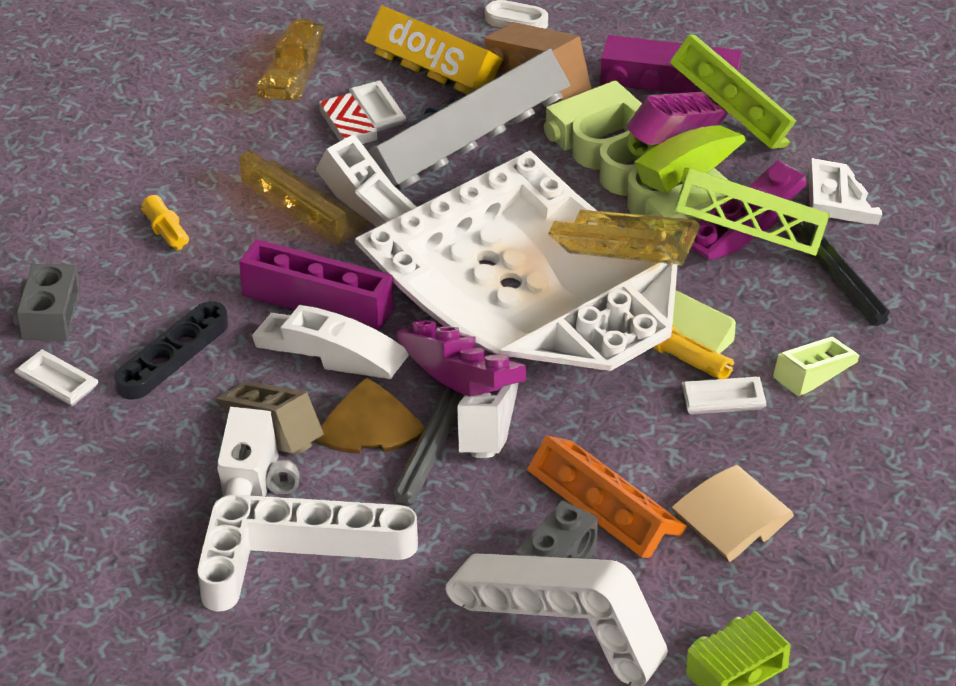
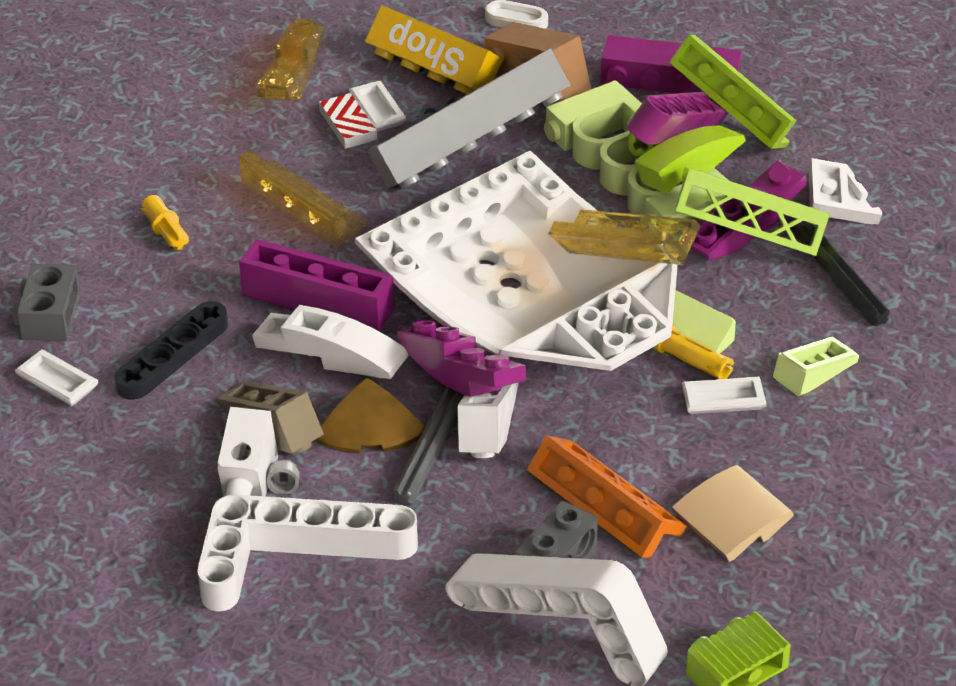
white slope [316,134,393,227] -> none
white tile [354,171,416,223] -> none

